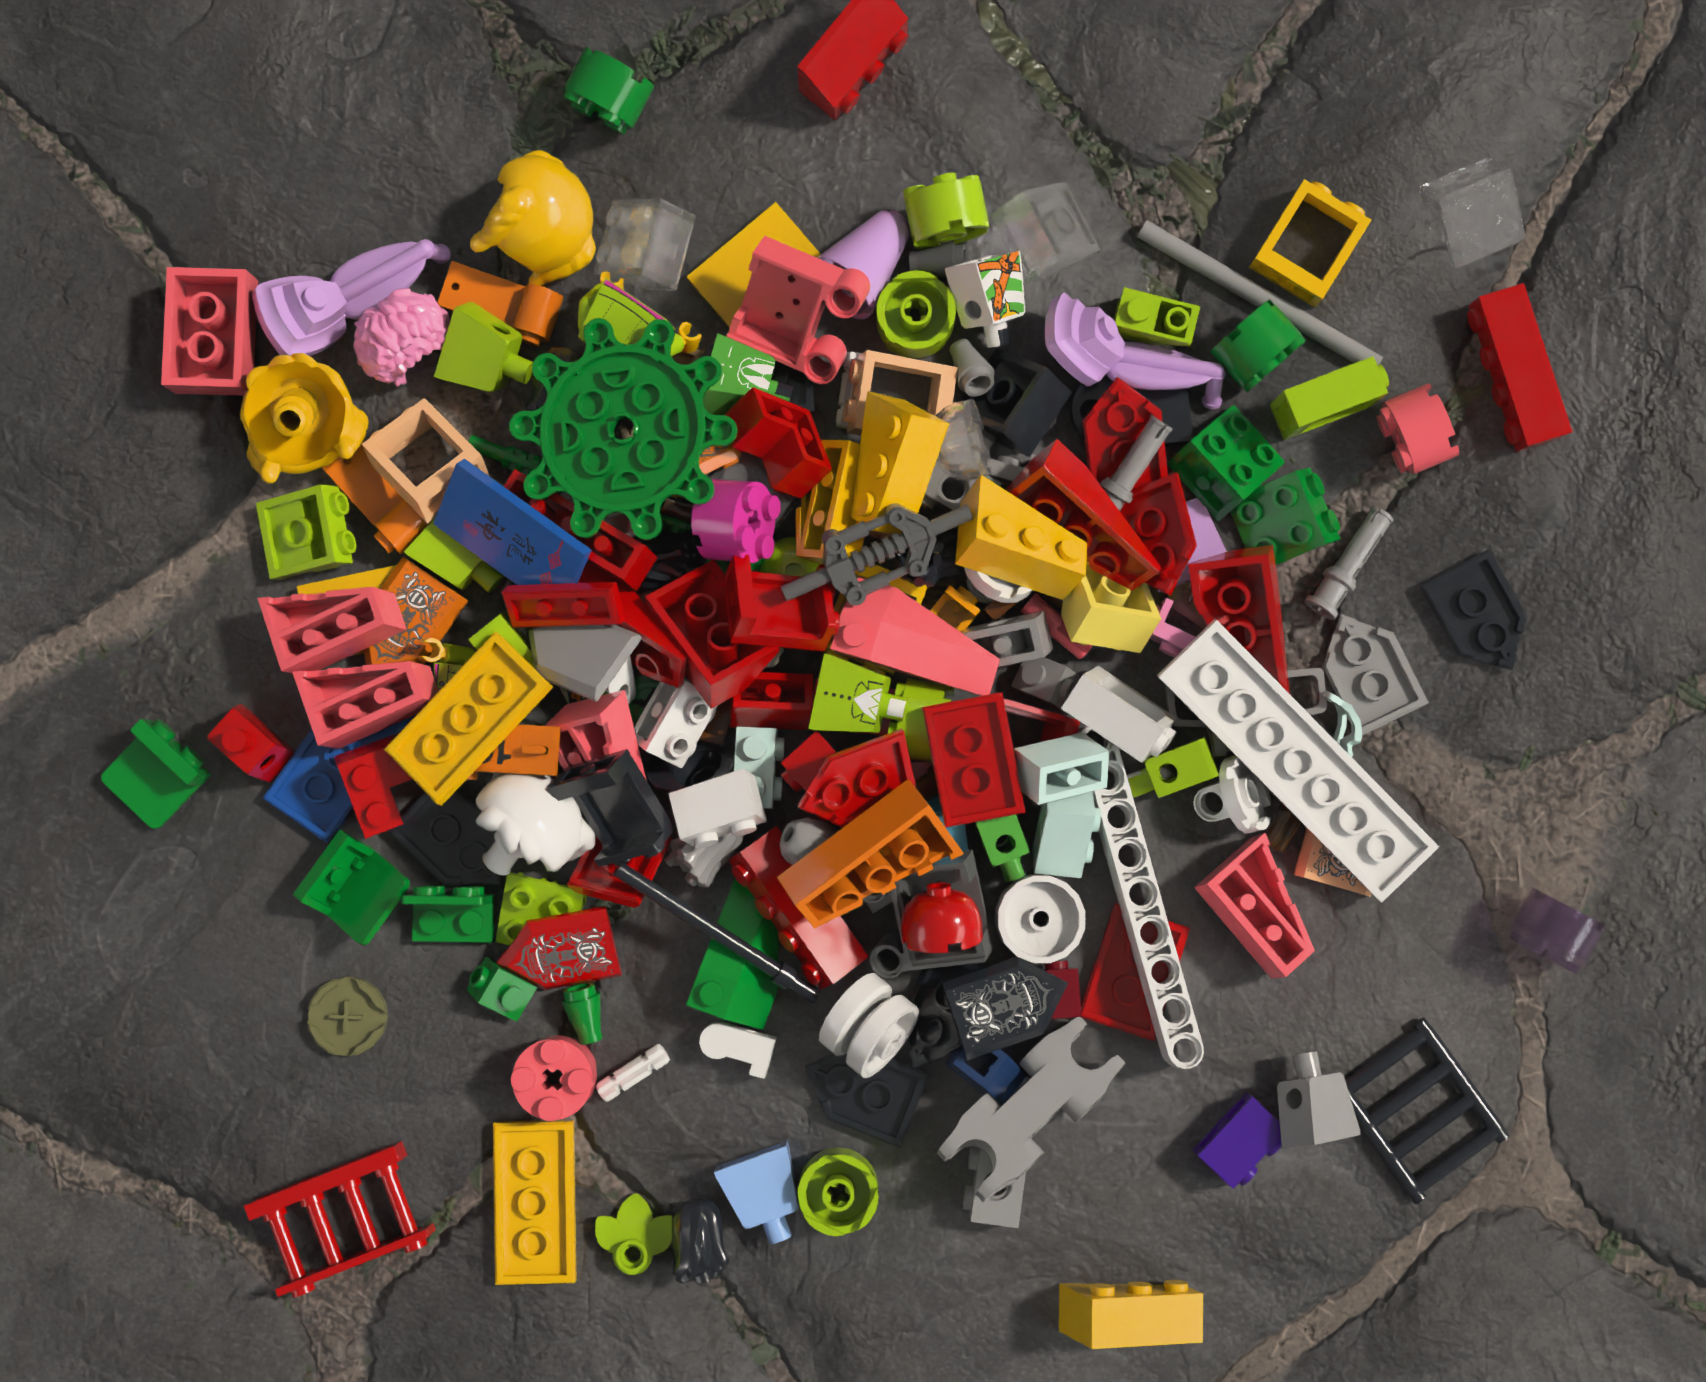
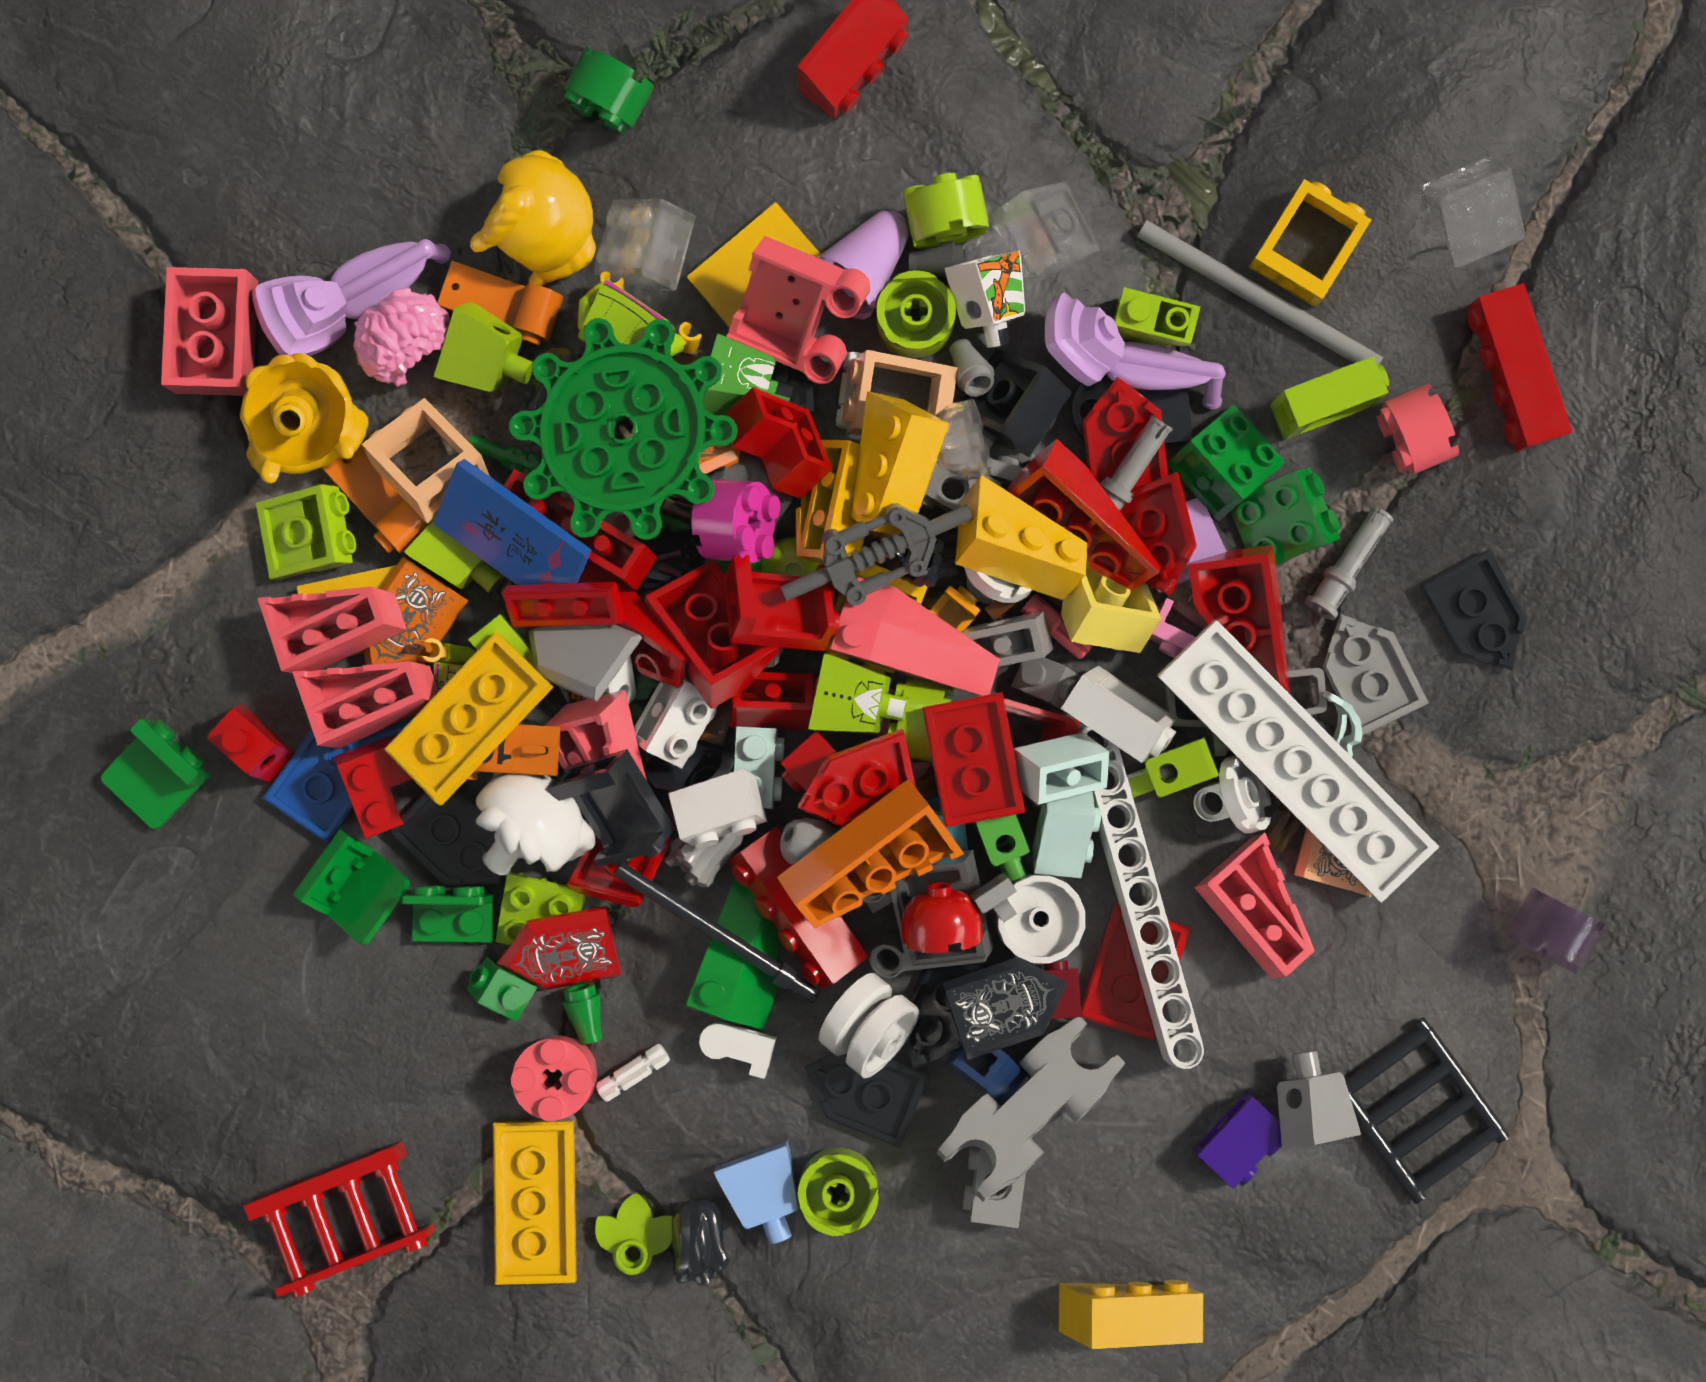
olive tile [307,976,388,1056] -> none
green brick [1210,299,1306,392] -> none
none -> light grey tile [970,873,1017,923]

